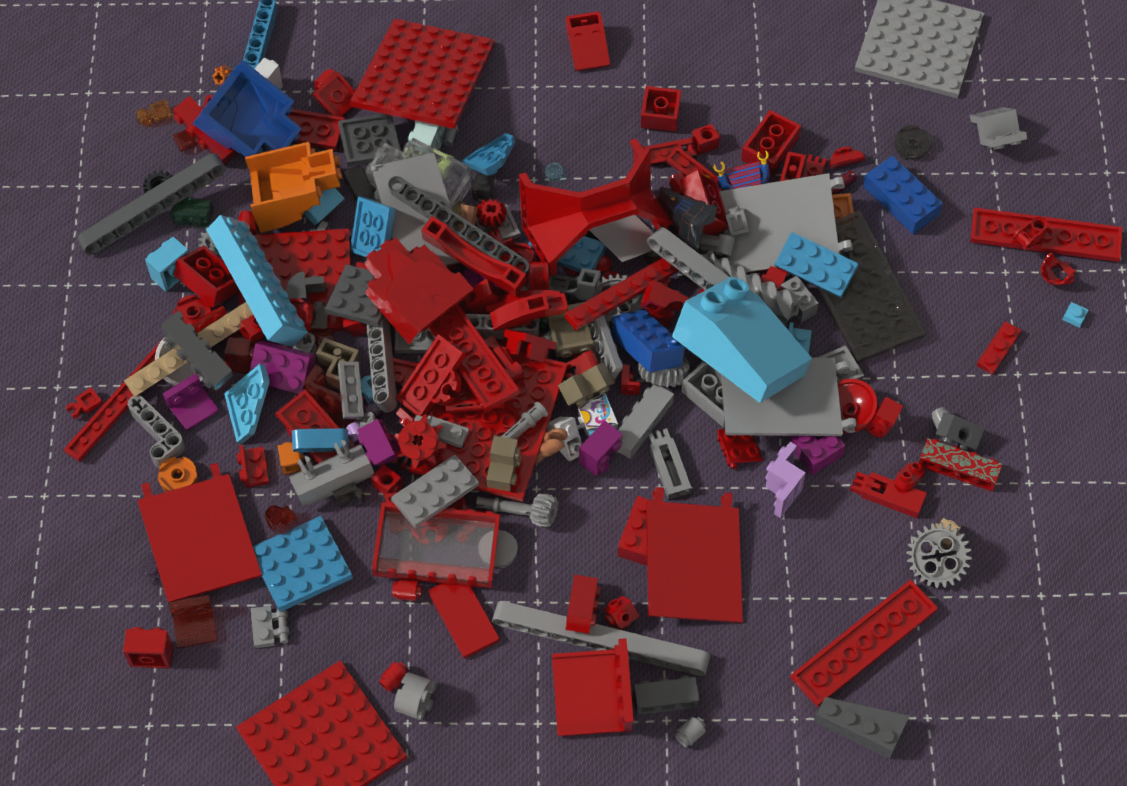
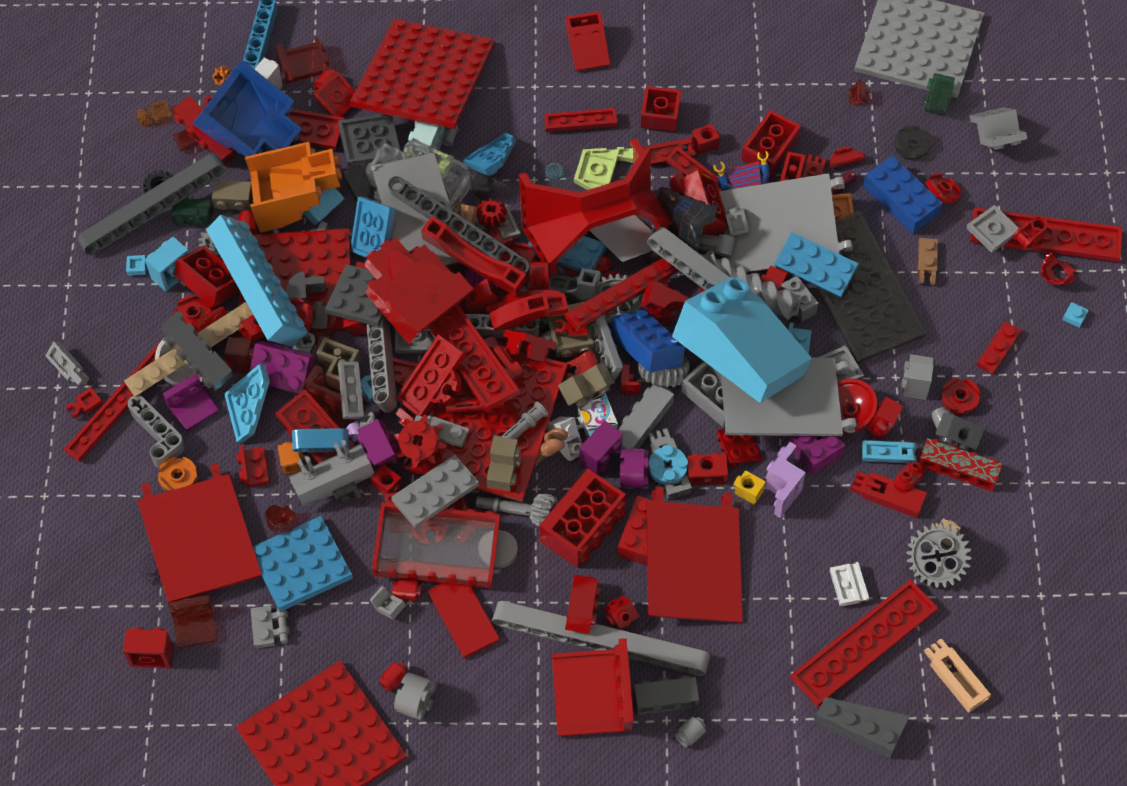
none -> light grey hinge [45,341,89,385]
none -> medium azure plate [126,255,146,276]
none -> dark tan brick [212,180,253,211]
none -> clear red panel [276,36,329,83]
none -> light grey bracket [370,586,406,620]
none -> red brick [539,469,627,568]
none -> red plate [544,108,617,133]
none -> red plate [555,319,588,337]
none -> yellowish green wing [574,147,633,190]
none -> magenta brick [620,448,649,488]
none -> medium azure plate [648,445,688,485]
none -> red brick [687,452,728,485]
none -> yellow brick [734,470,766,505]
none -> white plate [830,562,869,607]
none -> clear red tile [849,80,870,106]
none -> medium azure plate [862,440,917,464]
none -> light grey brick [901,354,934,400]
none -> medium nougat hinge [917,238,938,285]
none -> clear green brick [923,73,955,116]
none -> red plate [924,173,961,204]
none -> light nougat hinge [924,639,991,713]
none -> red plate [941,378,980,417]
none -> light grey plate [966,205,1019,253]

